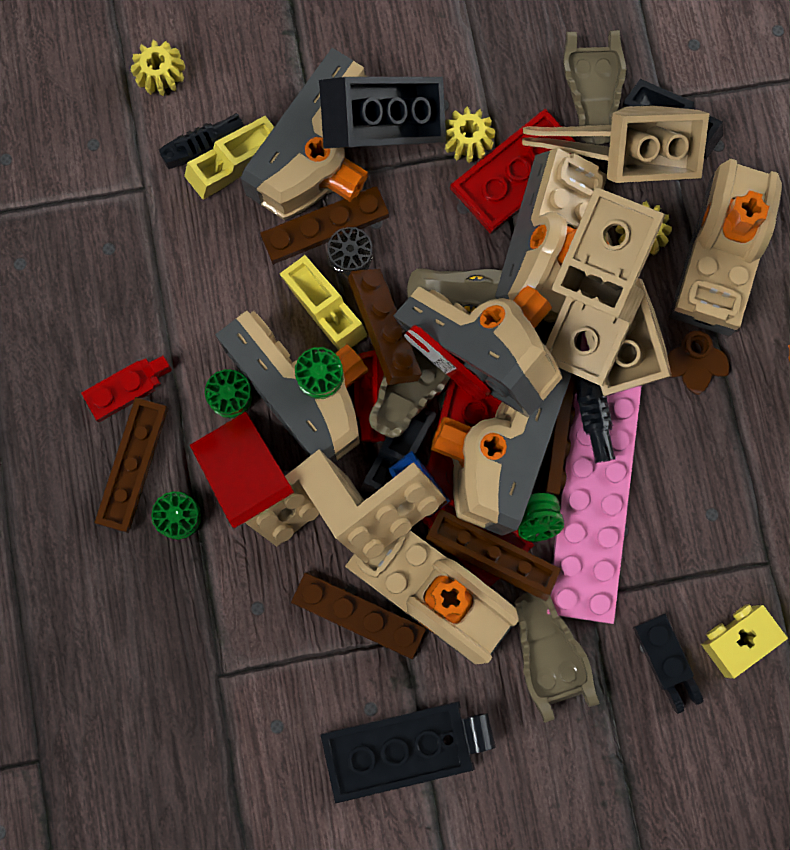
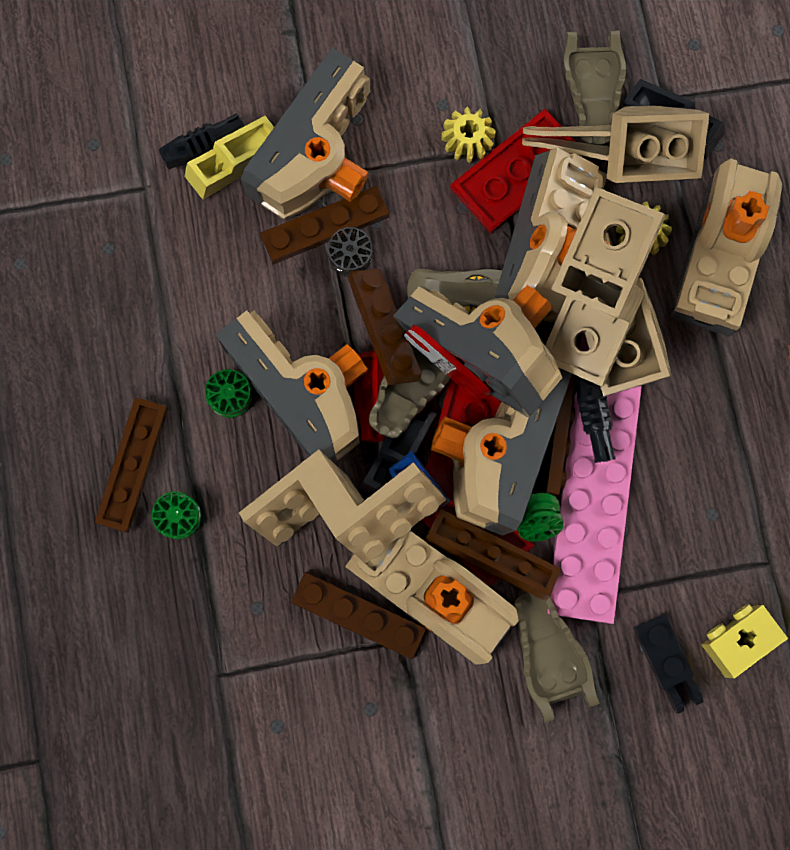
red hinge [81,356,172,422] -> none
light yellow gear [131,40,185,97] -> none
red tile [190,412,294,529] -> none
light yellow slope [279,255,368,351] -> none
green wheel [295,347,344,399] -> none
black brick [319,77,446,149] -> none
black hinge [320,701,496,804] -> none
reddish brown plate [667,331,729,395] -> none

